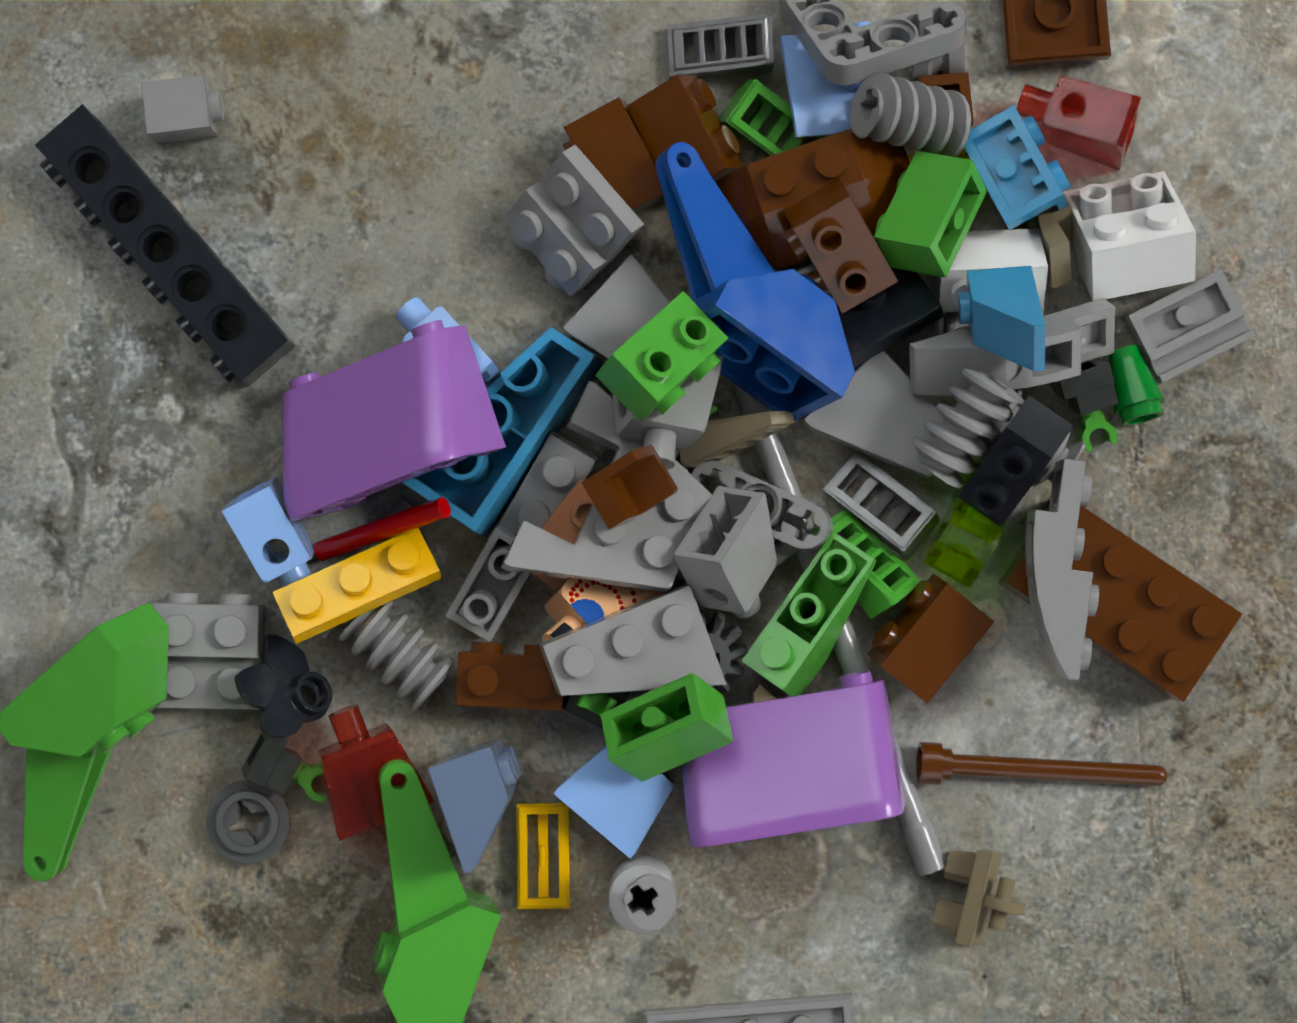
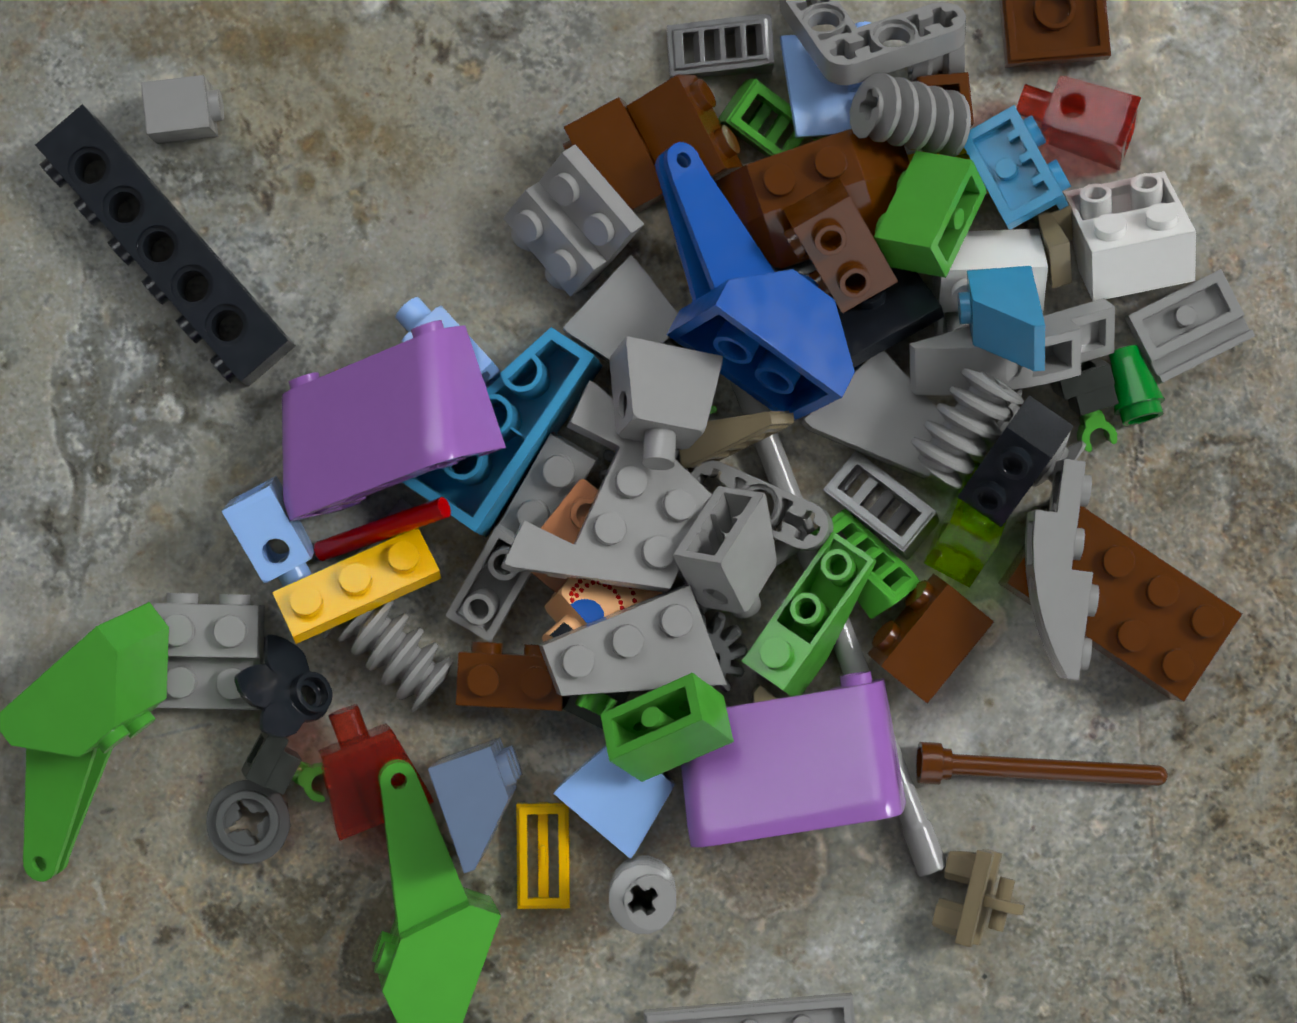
reddish brown panel [581,445,678,530] -> none
bright green brick [596,291,728,422] -> none

